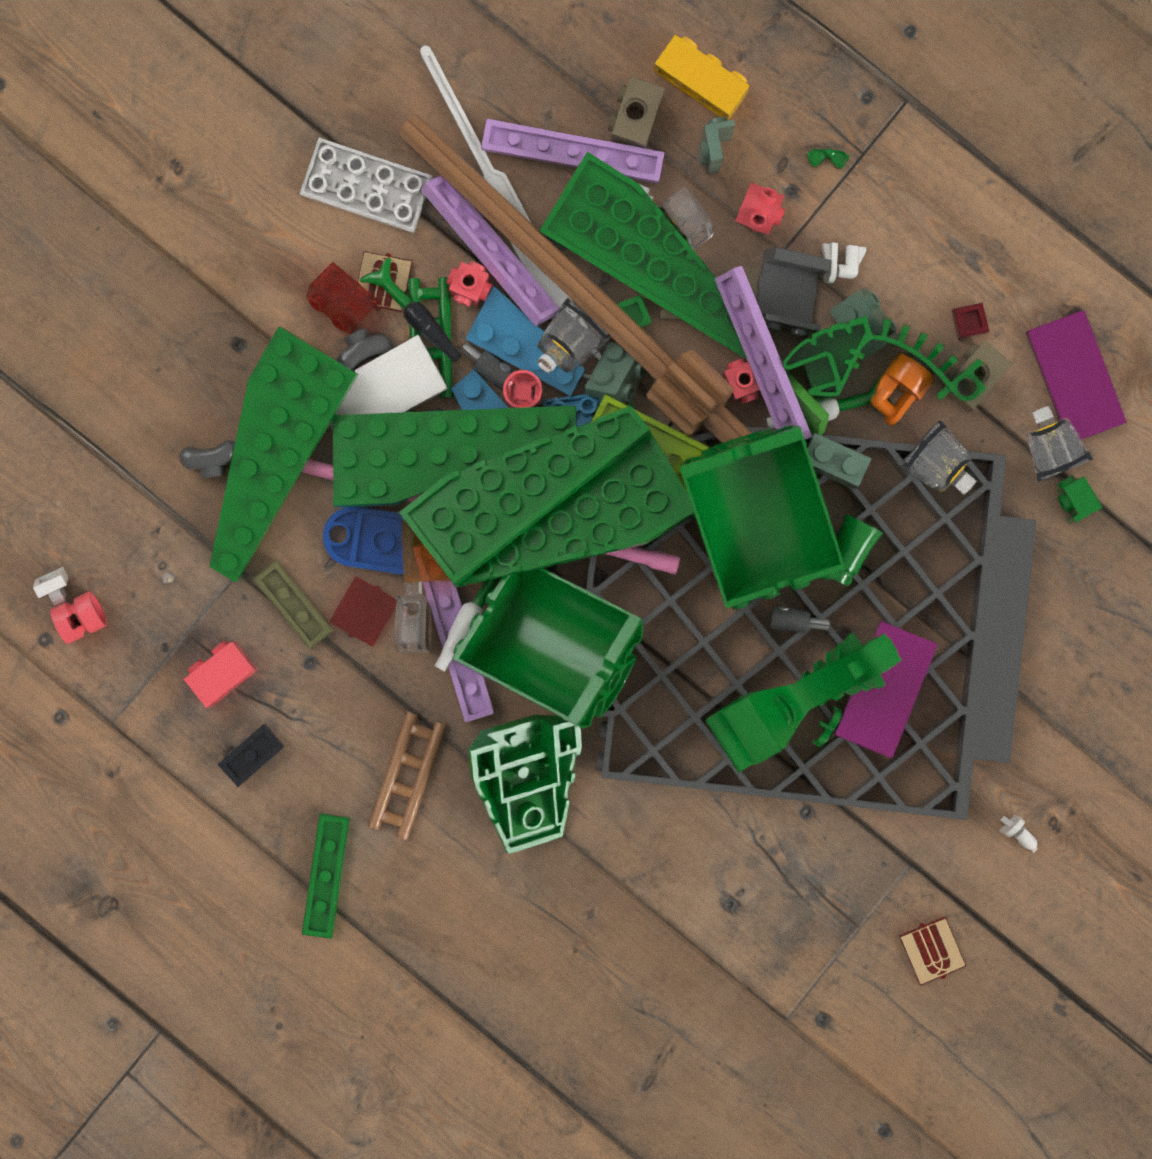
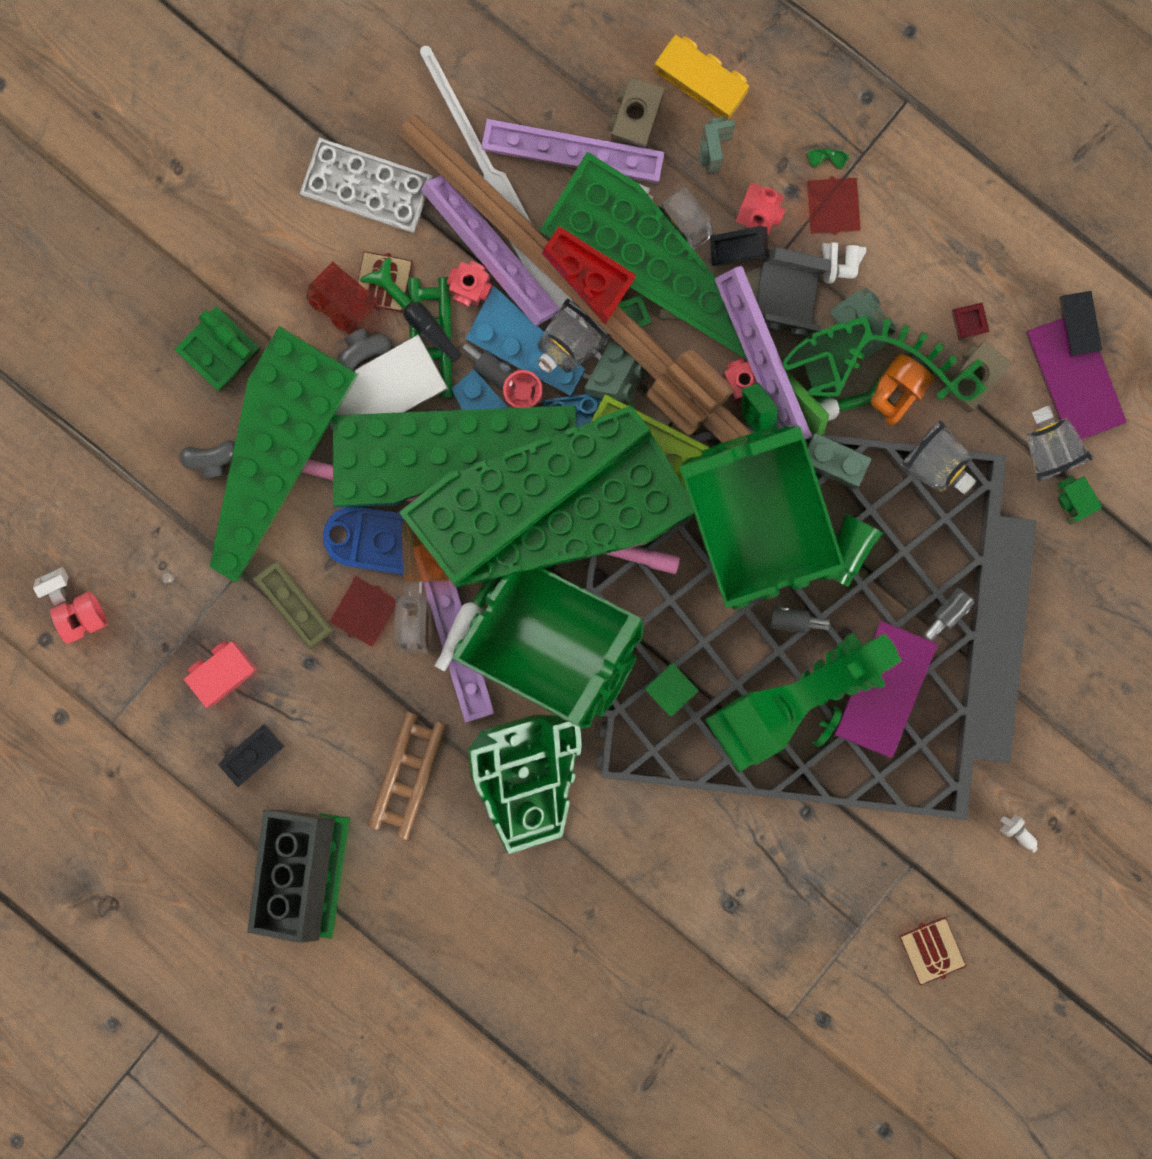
none -> green plate [174,306,261,392]
none -> pearl dark grey brick [247,809,335,943]
none -> red wing [542,226,637,324]
none -> green piece [644,663,699,717]
none -> black tile [710,226,769,267]
none -> green piece [742,383,777,432]
none -> clear red piece [807,176,861,235]
none -> dark grey piece [924,588,975,641]
none -> black tile [1059,291,1102,357]

